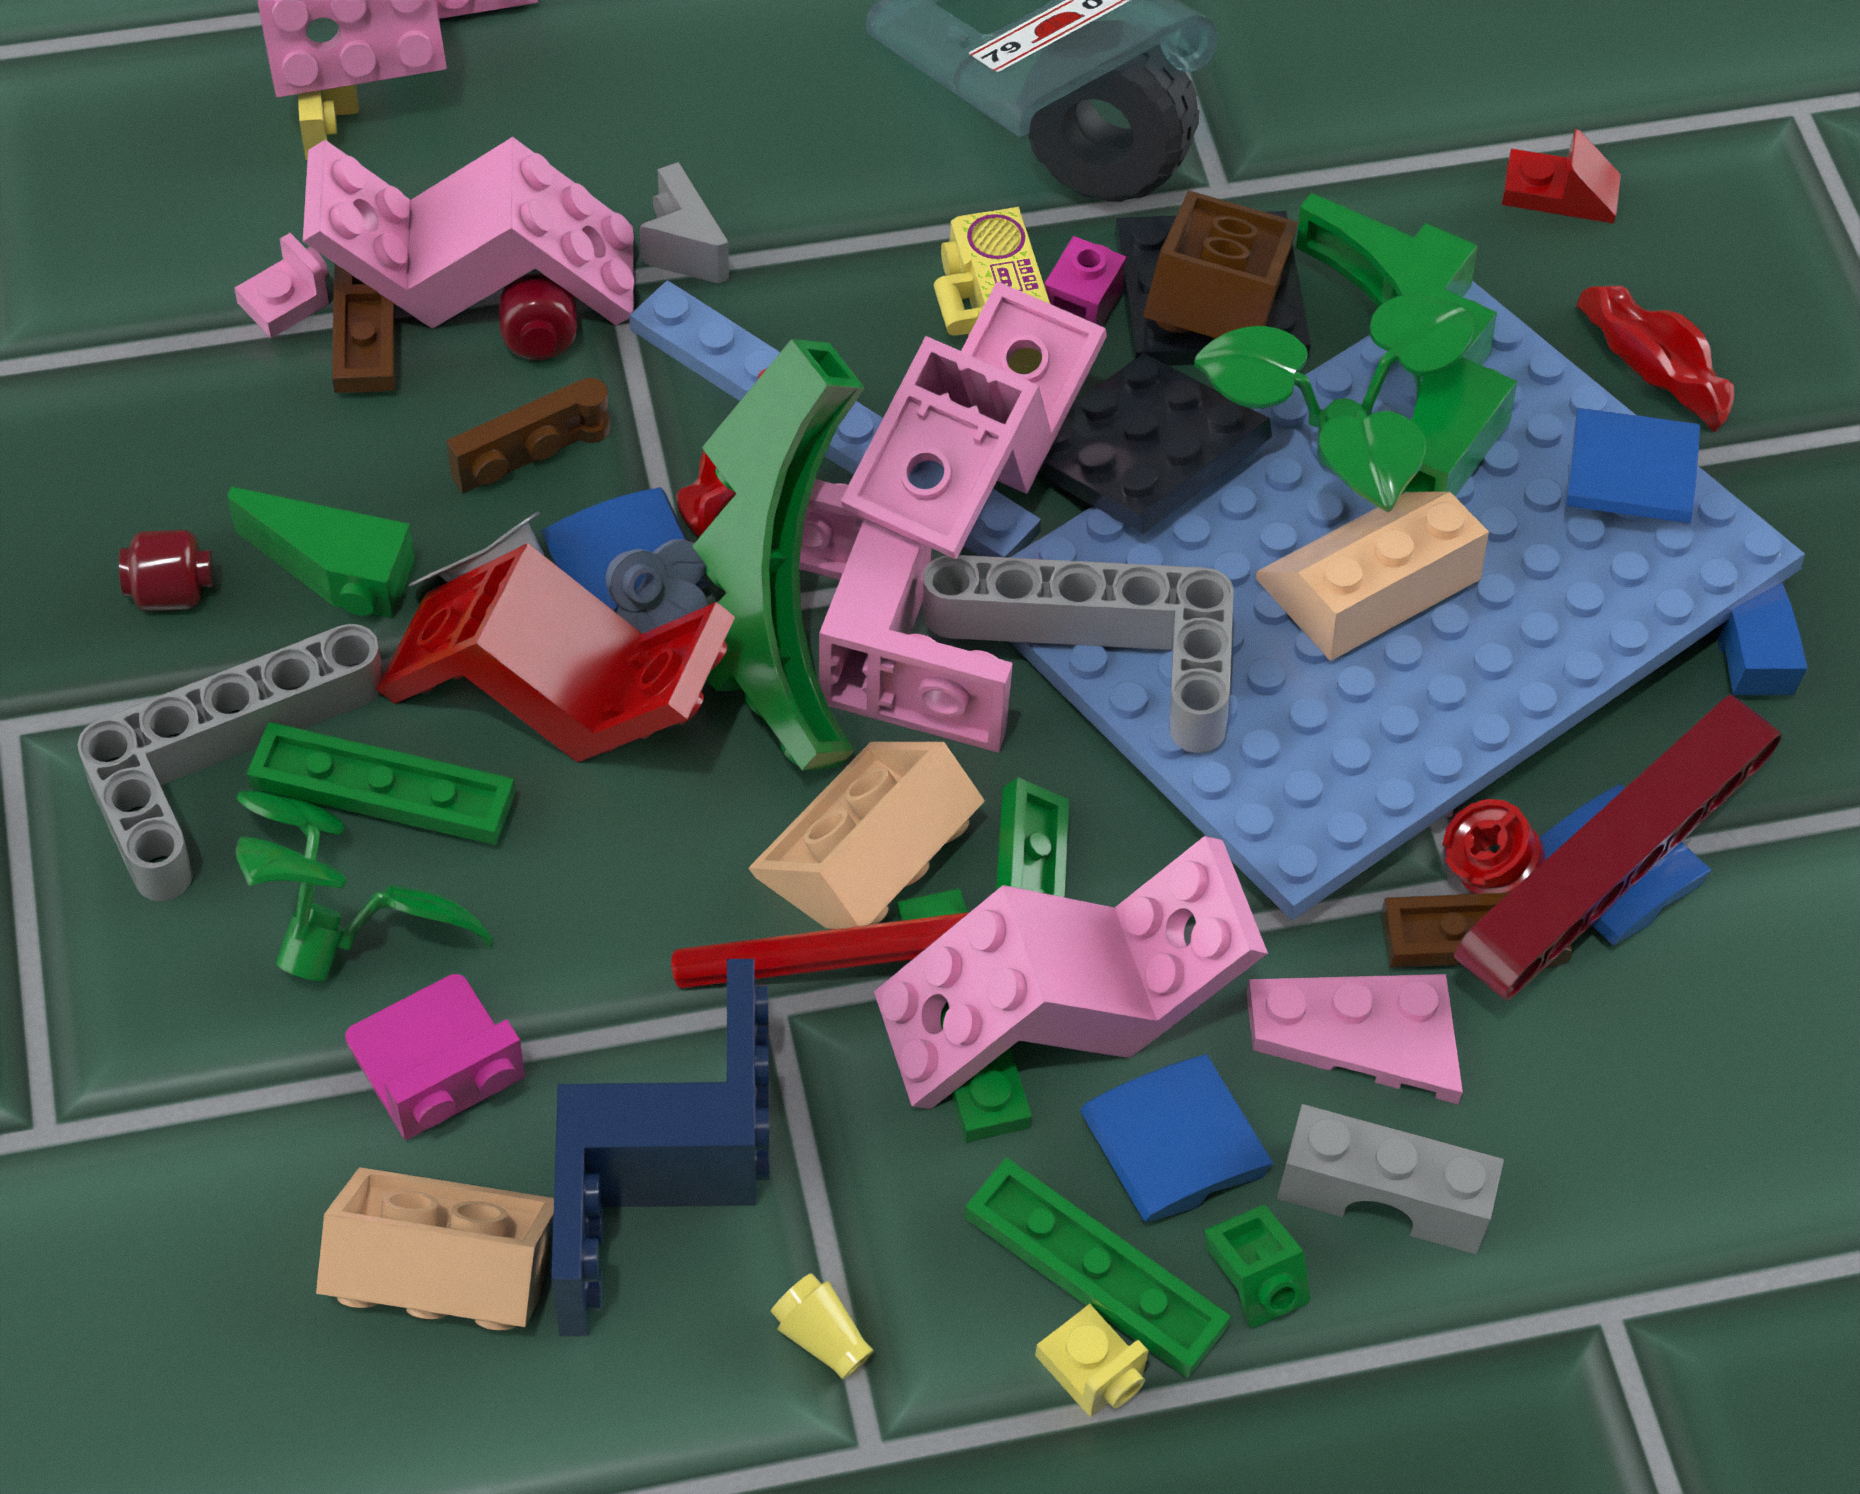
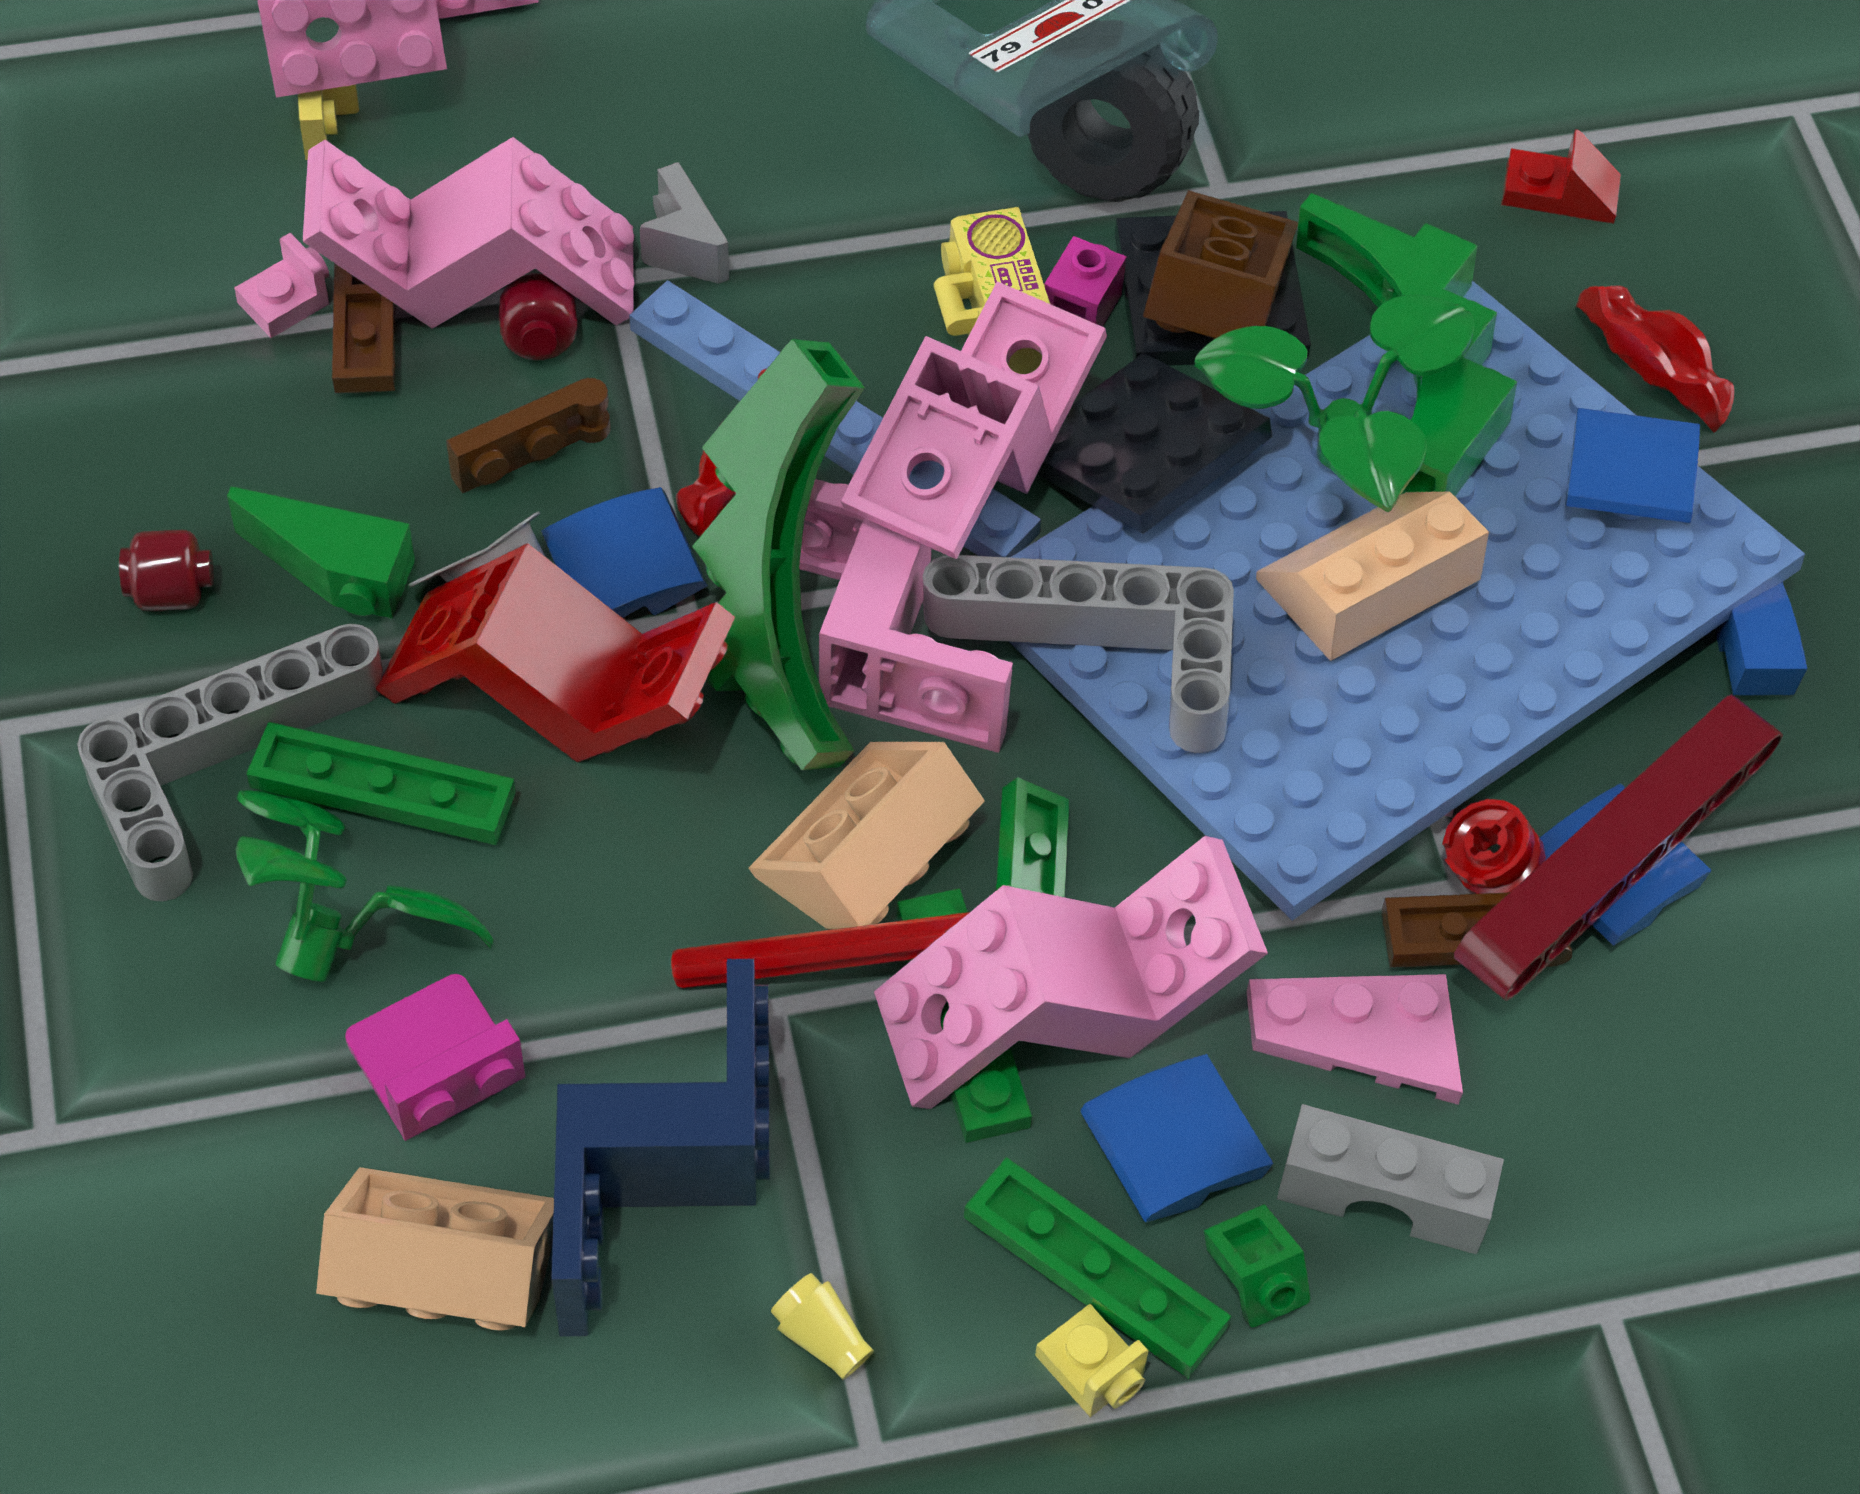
sand blue plate [605,539,709,634] -> none

